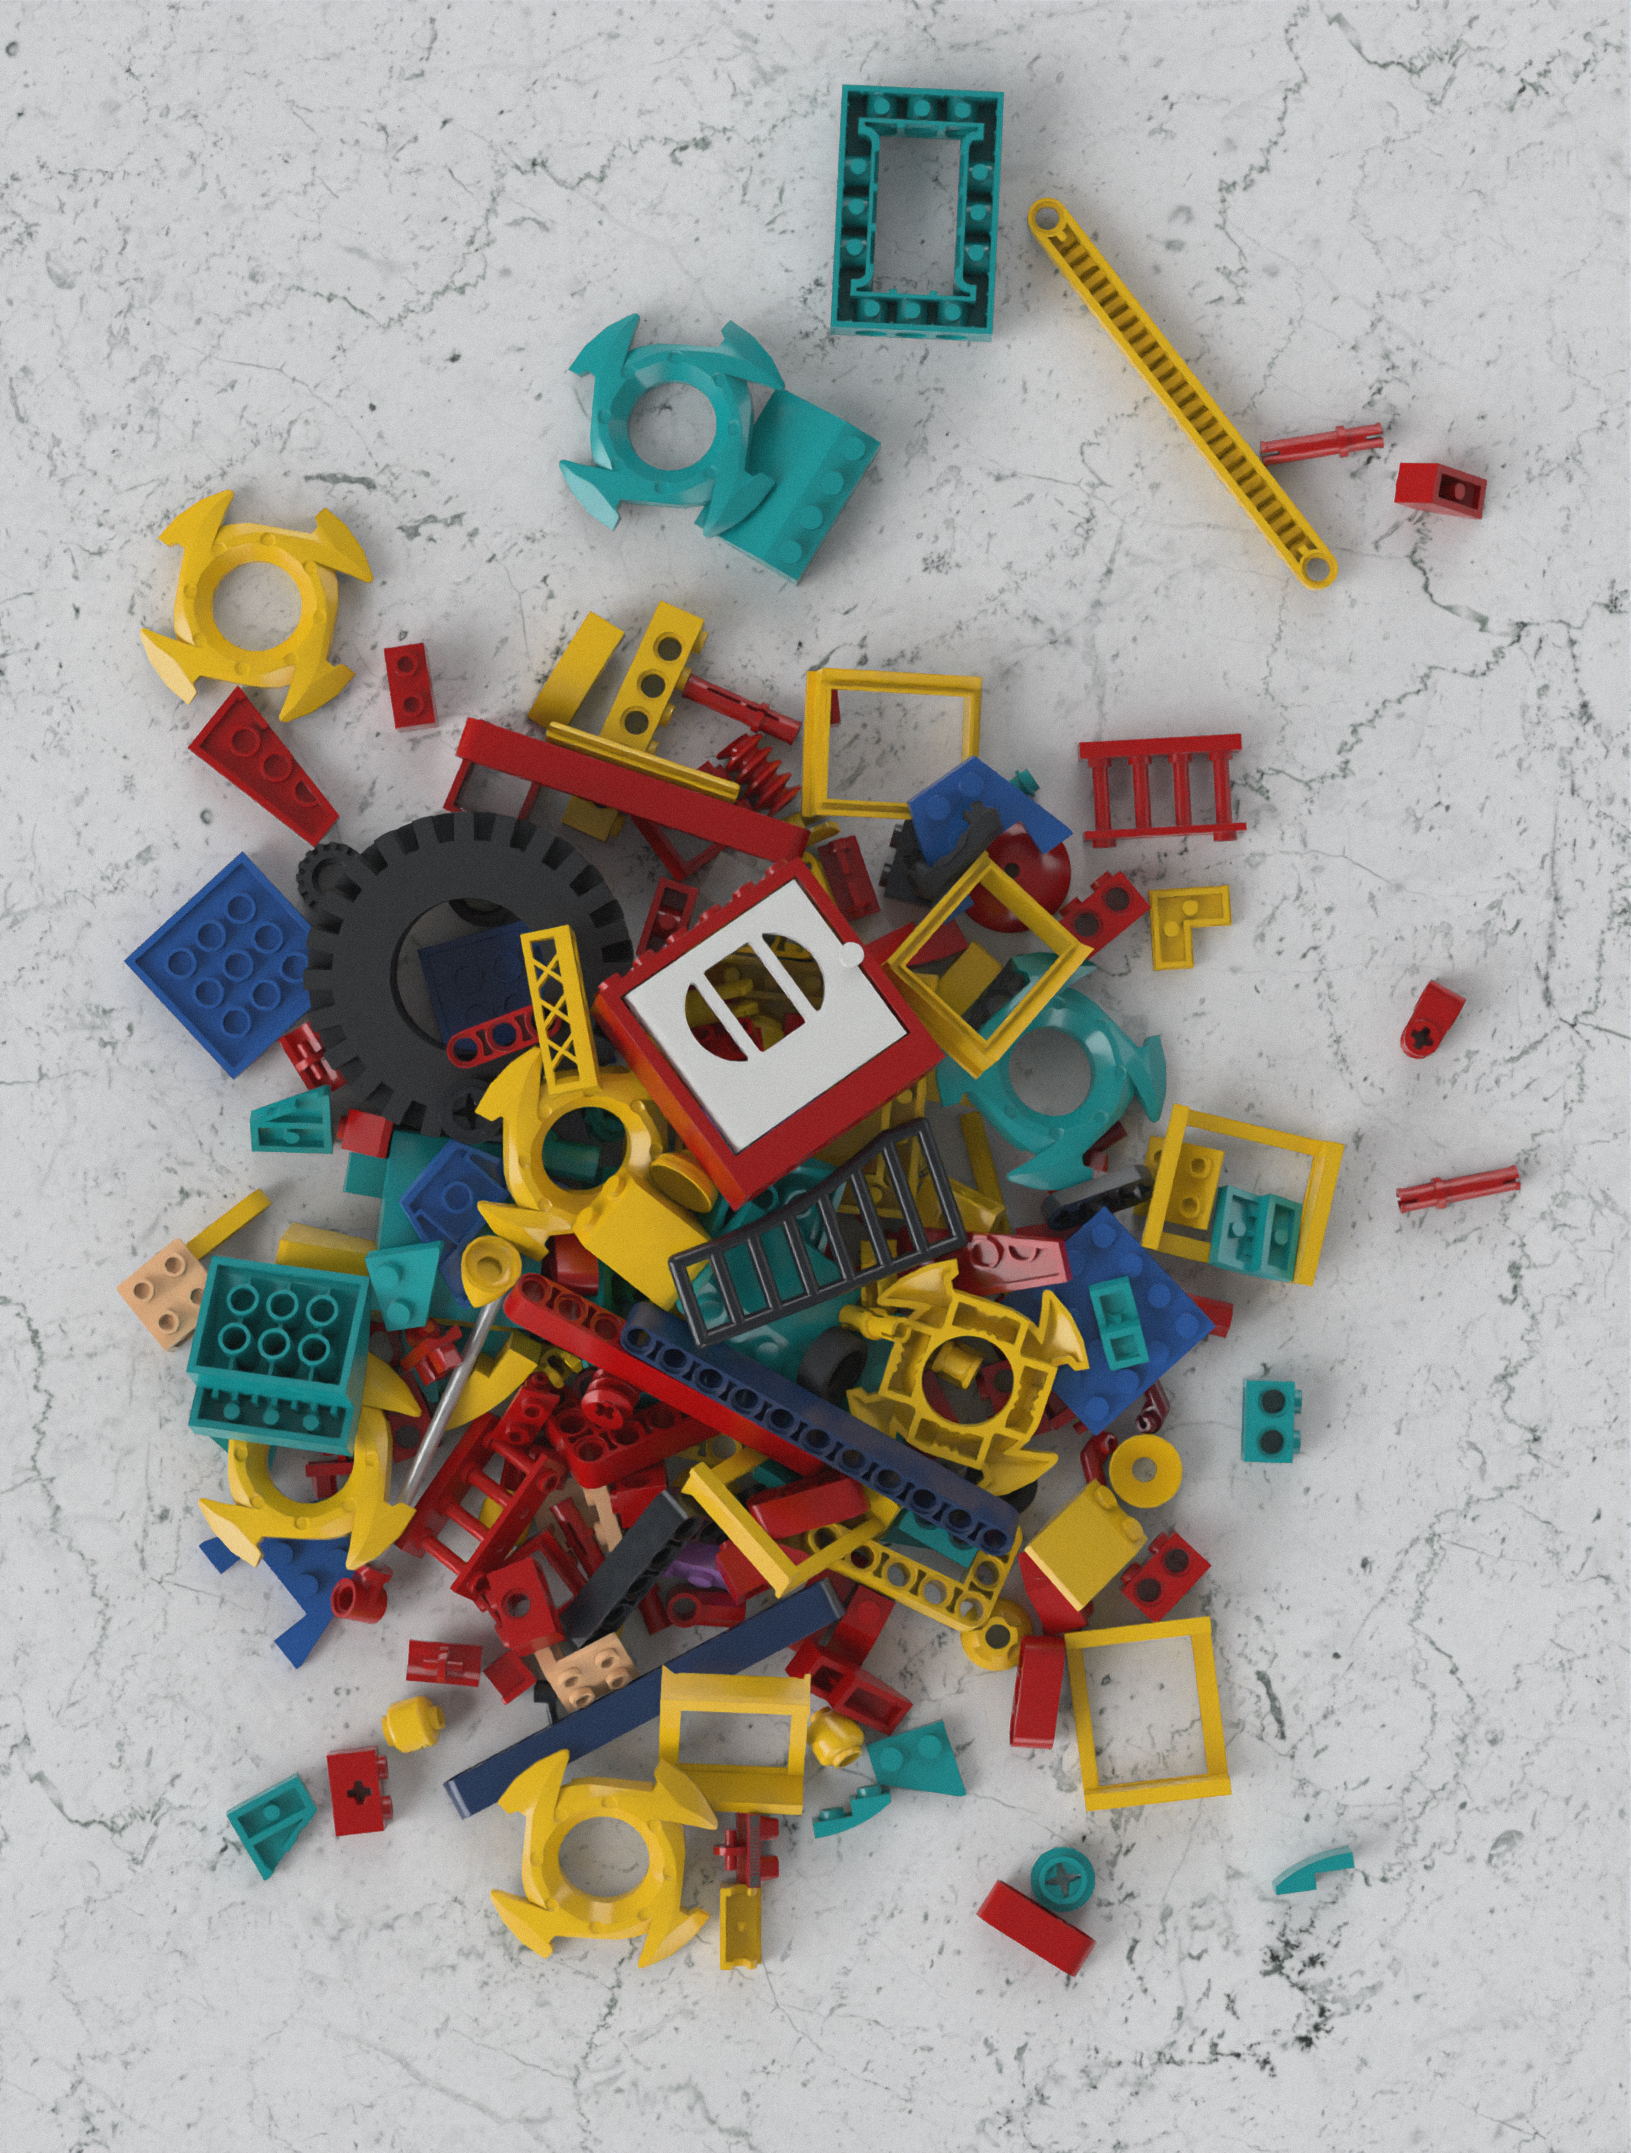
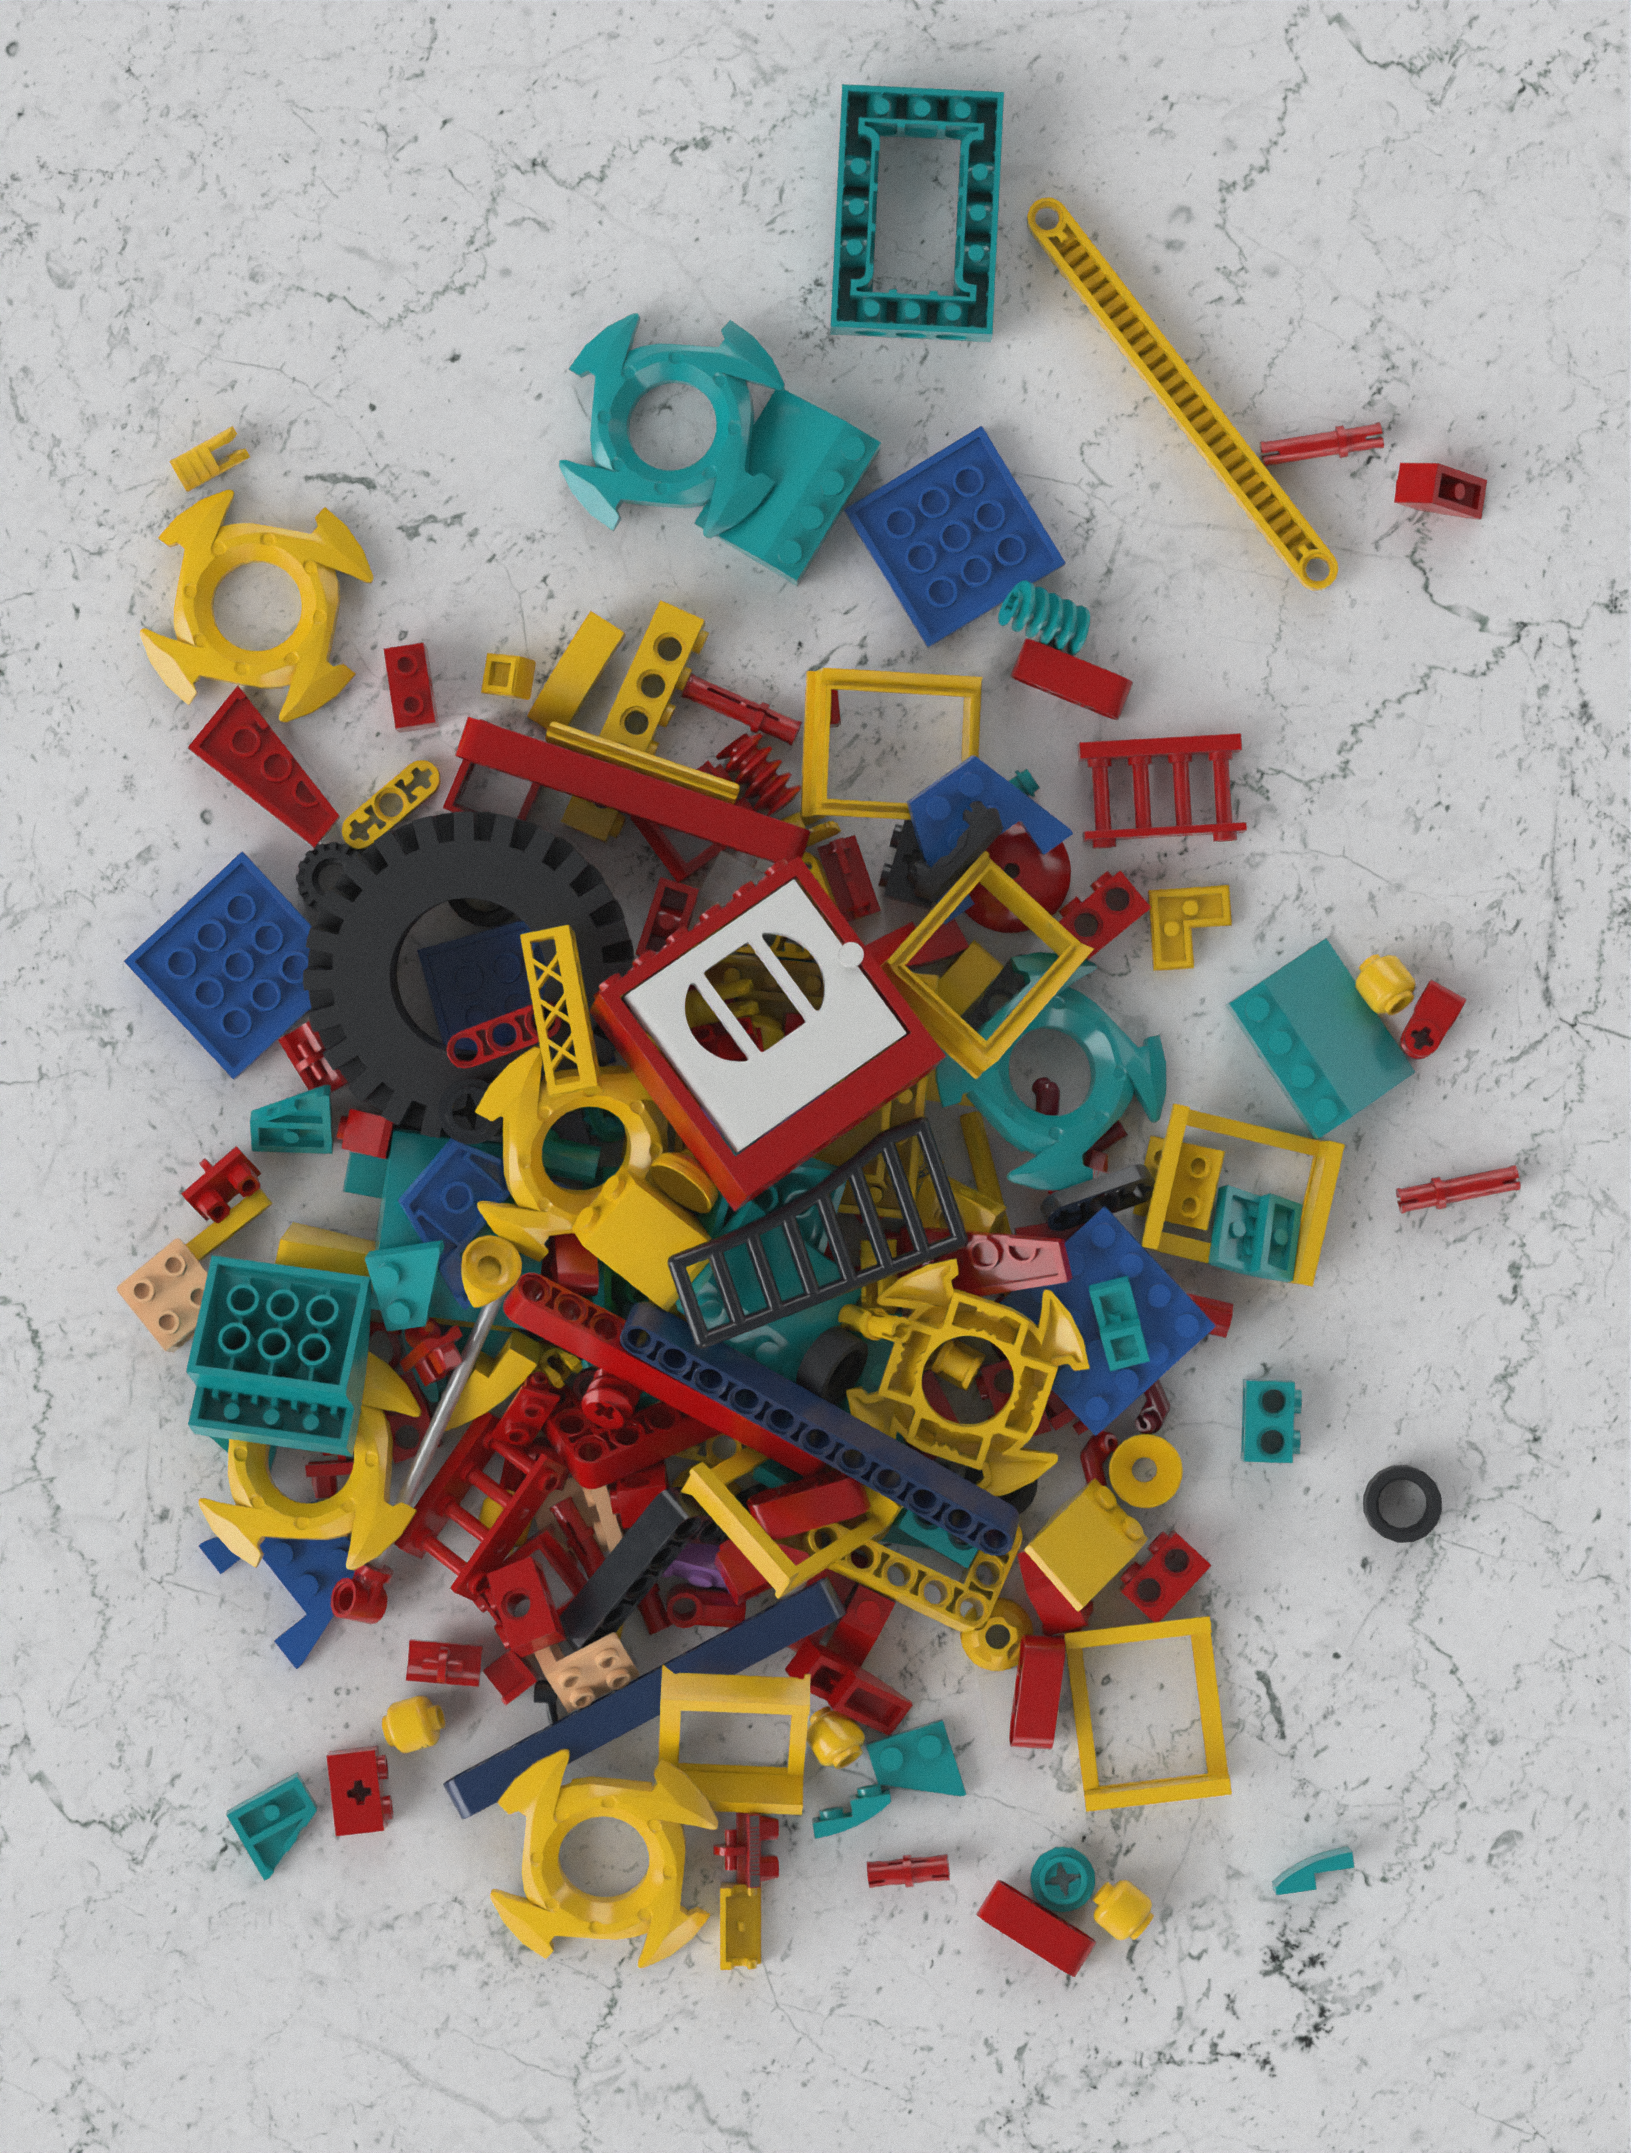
none -> yellow hinge [169,426,250,492]
none -> red hips [181,1146,262,1223]
none -> yellow beam [342,760,441,850]
none -> yellow slope [481,653,536,700]
none -> blue plate [844,426,1066,648]
none -> red pin [867,1854,950,1888]
none -> teal piece [998,580,1090,656]
none -> red beam [1010,639,1133,720]
none -> dark red arm [1032,1077,1060,1116]
none -> yellow head [1092,1880,1154,1940]
none -> teal slope [1225,938,1415,1139]
none -> yellow head [1355,954,1416,1016]
none -> black tyre [1363,1465,1442,1543]

